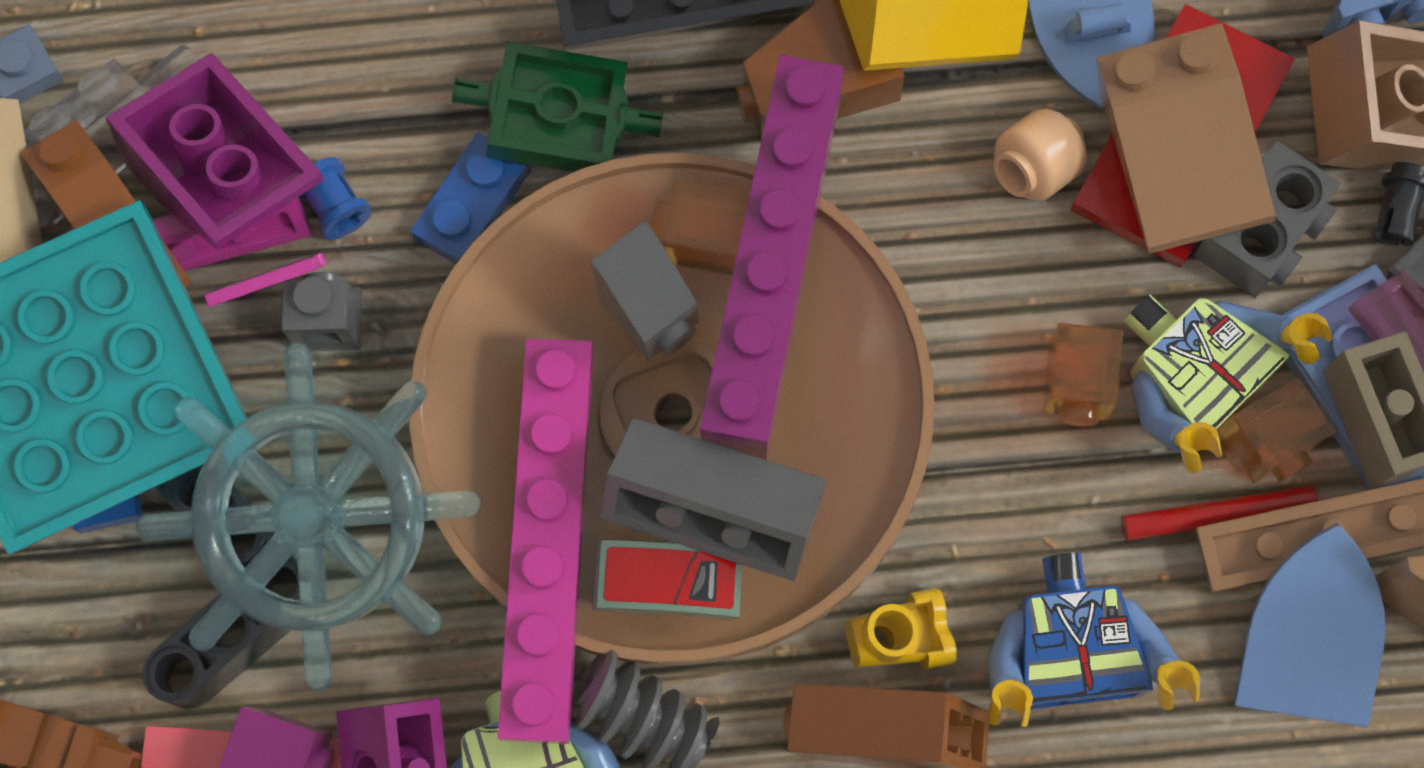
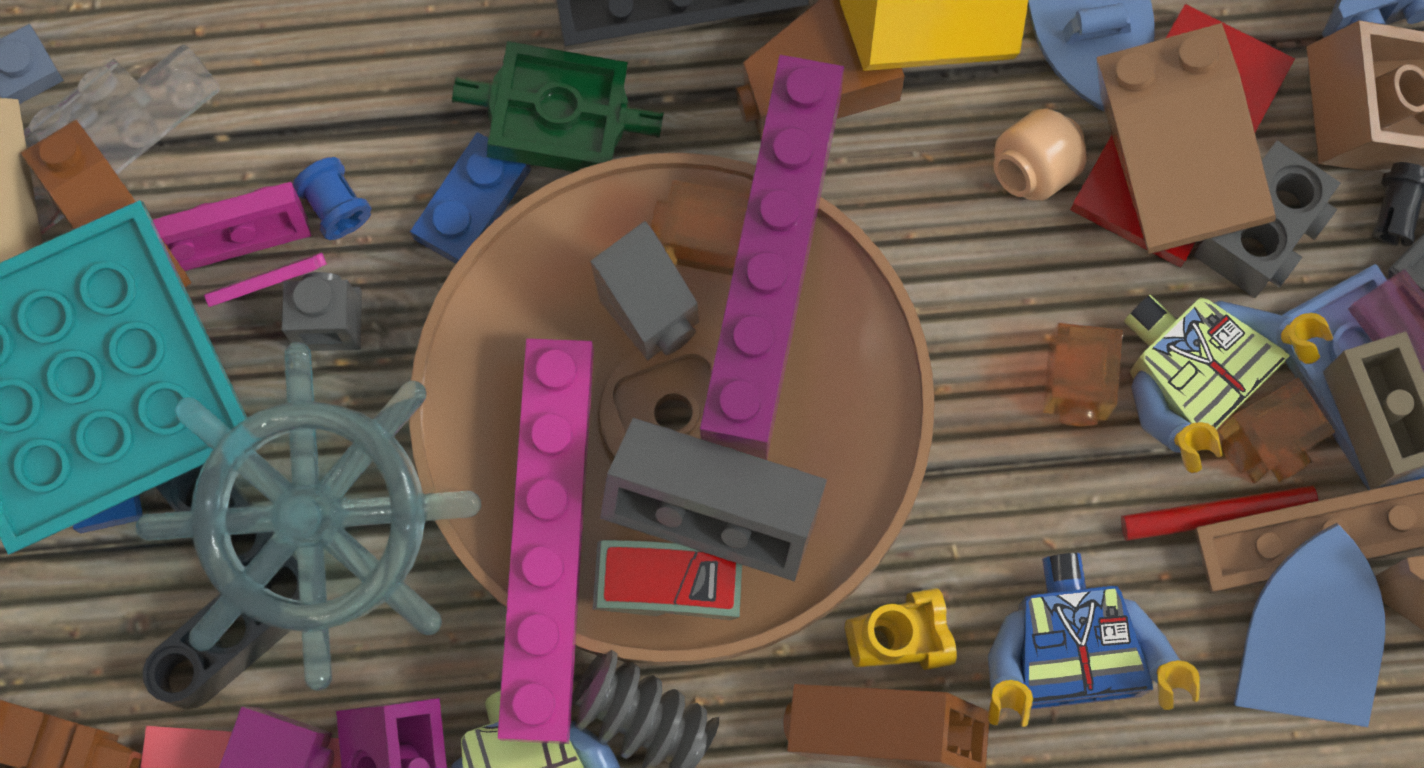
magenta slope [106,53,324,249] -> none

